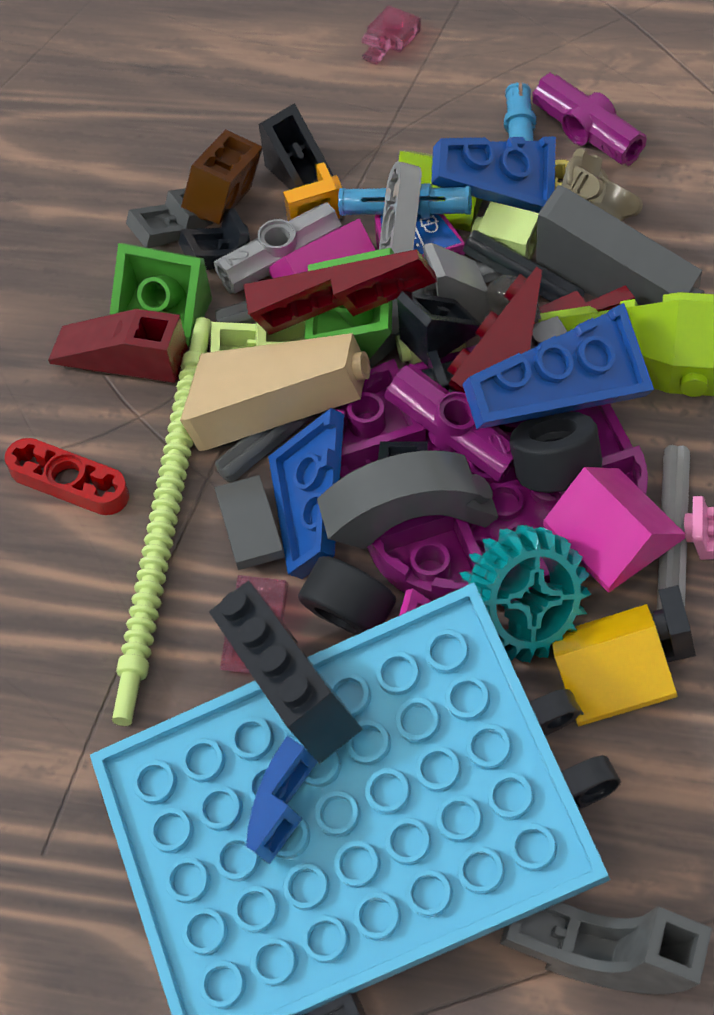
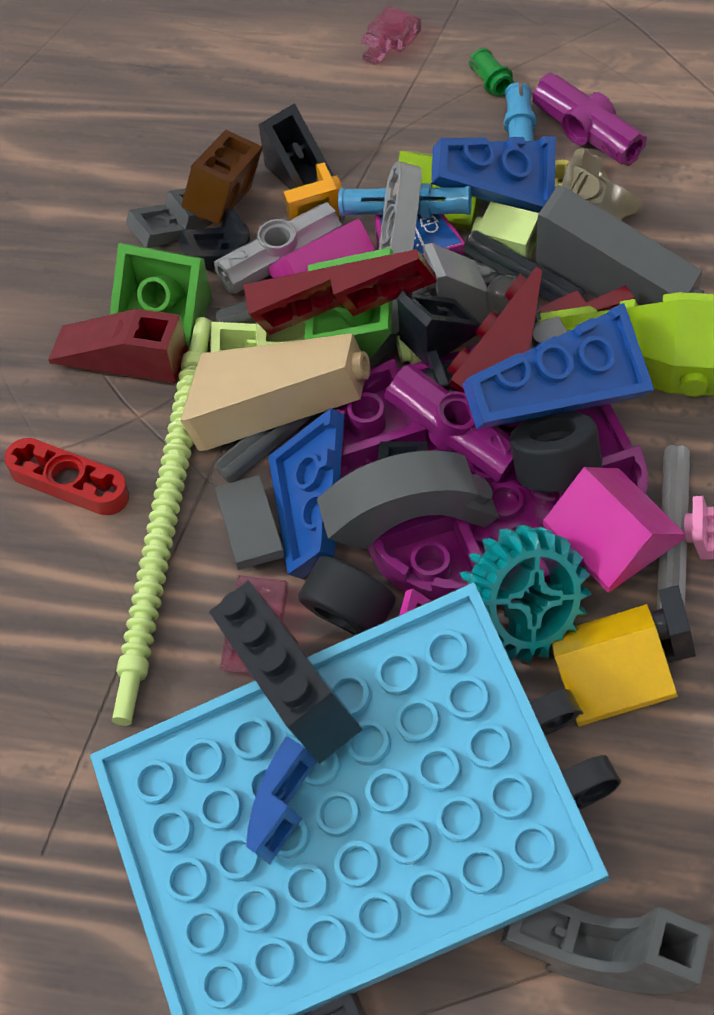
none -> green pin [468,48,514,96]

